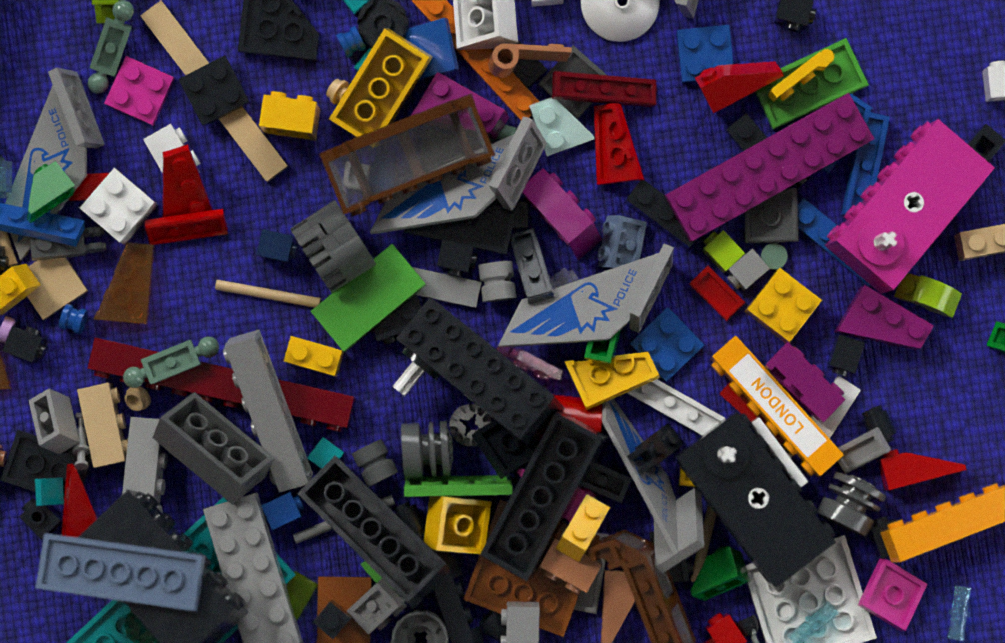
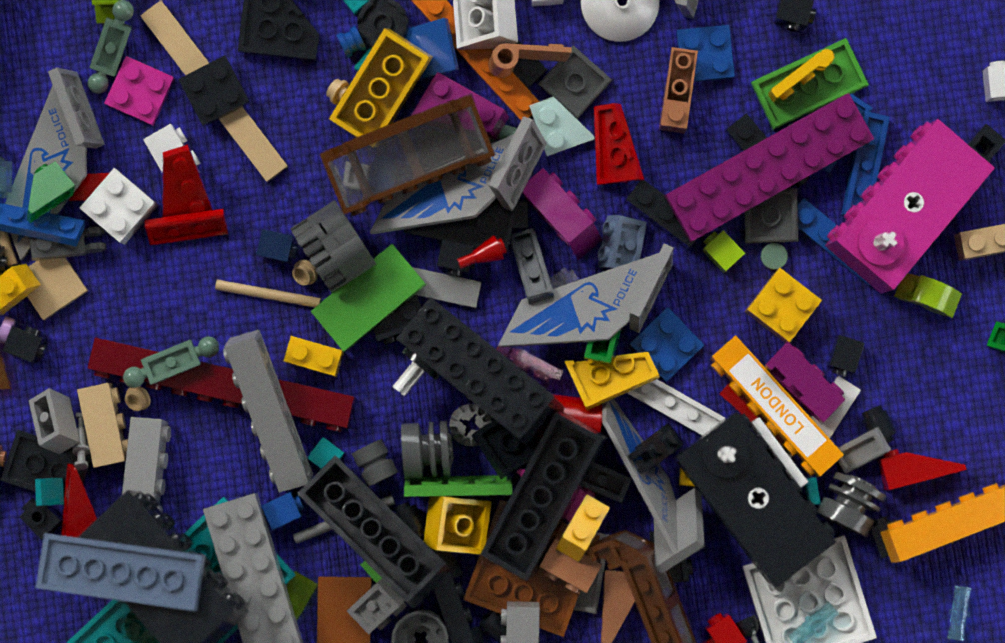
blue wheel [59,304,88,335] -> none
clear orange wing [94,243,155,324] -> none
dark grey brick [152,392,274,505] -> none
yellow brick [259,91,321,141] -> none
black brick [313,600,352,639] -> none
light grey wheel [478,261,517,303] -> none
dark red tile [552,71,657,107] -> none
red tile [689,265,745,321] -> none
tan bar [690,505,716,582] -> none
green slope [691,546,750,601] -> none
red slope [695,61,784,113] -> none
light grey brick [726,248,770,291] -> none
magenta wedge [834,285,934,350] -> none
dark pink plate [858,558,927,631] -> none
none -> tan plate [292,259,318,285]
none -> red cone [457,235,507,269]
none -> nougat slope [659,47,698,134]
none -> teal tile [804,477,820,505]

